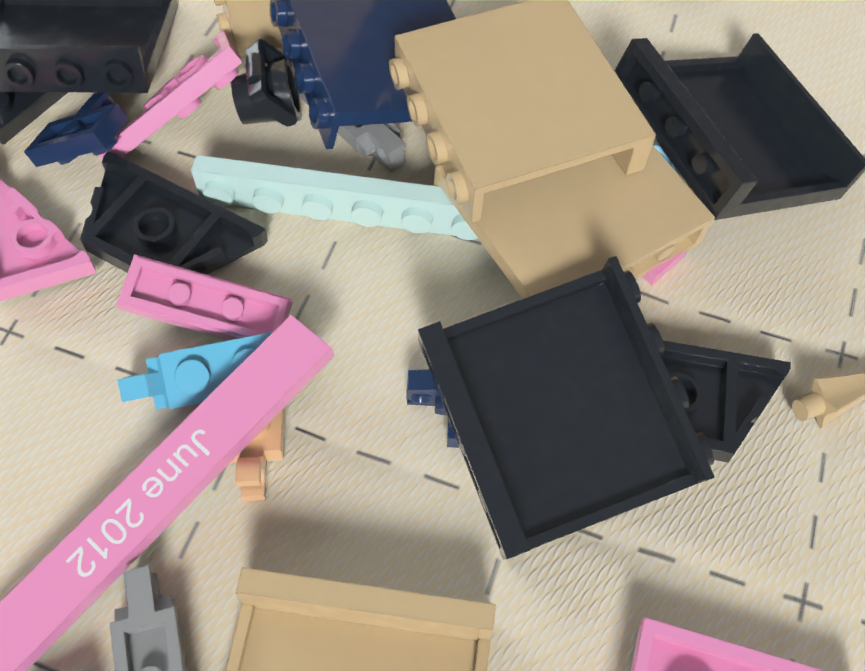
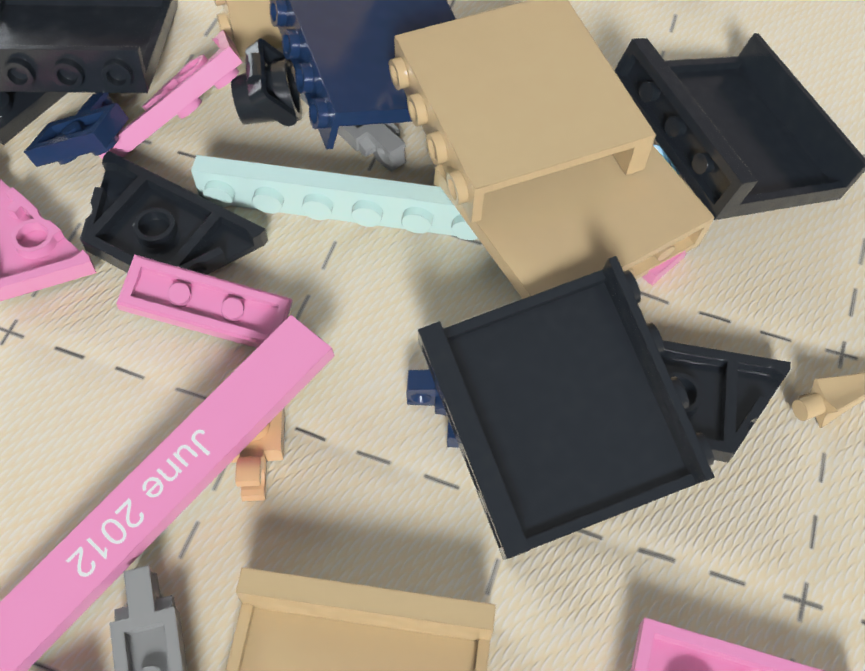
medium azure hinge [118,332,272,409] -> none

